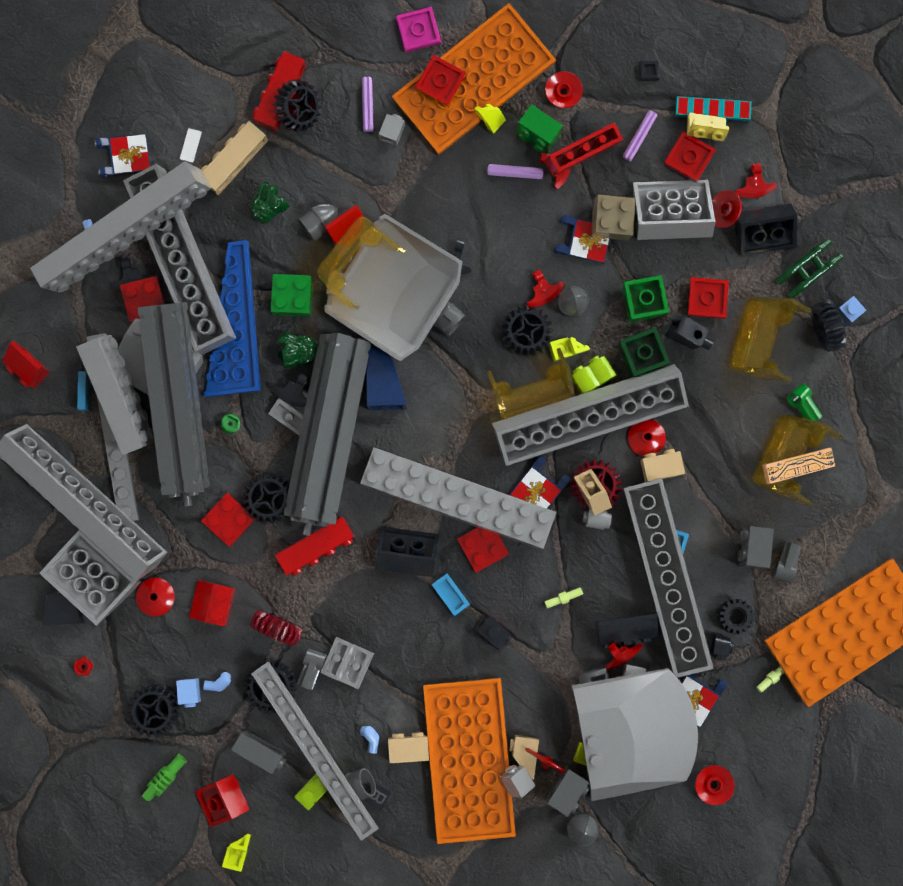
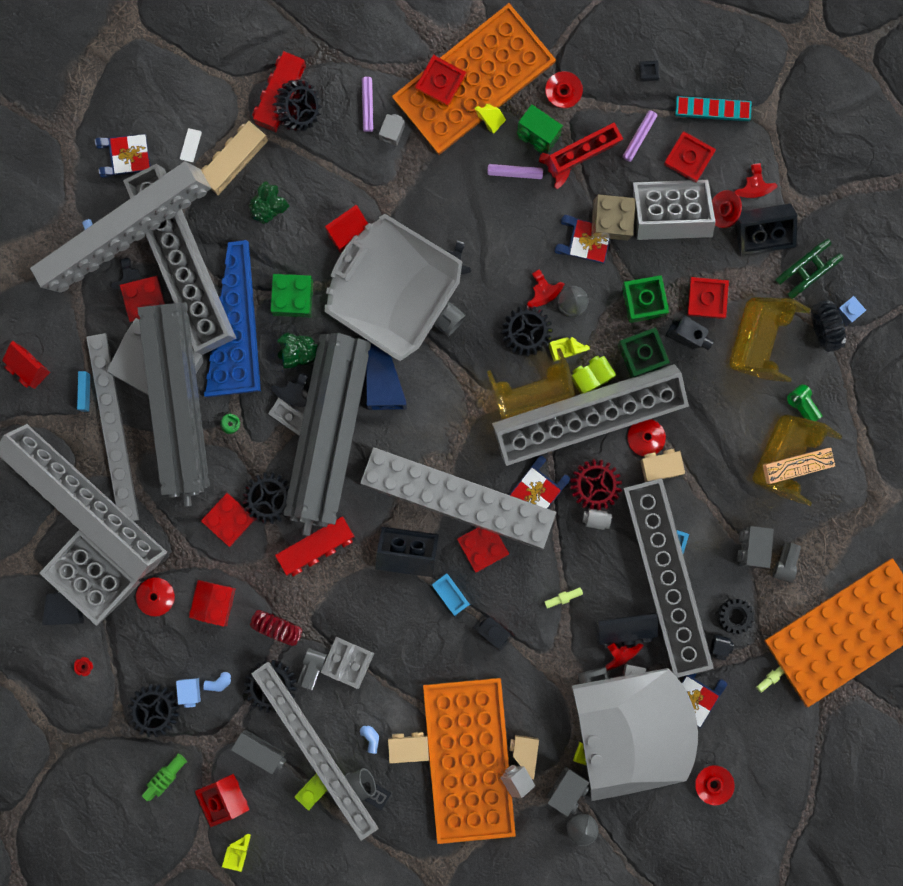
light grey brick [76,335,155,455] -> none
dark grey helmet [298,204,338,242] -> none
clear yellow windscreen [317,217,406,310] -> none
dark pink tile [396,7,441,53] -> none
red piece [525,748,566,773] -> none
tan slope [574,469,612,516] -> none
light yellow bracket [687,113,729,141] -> none

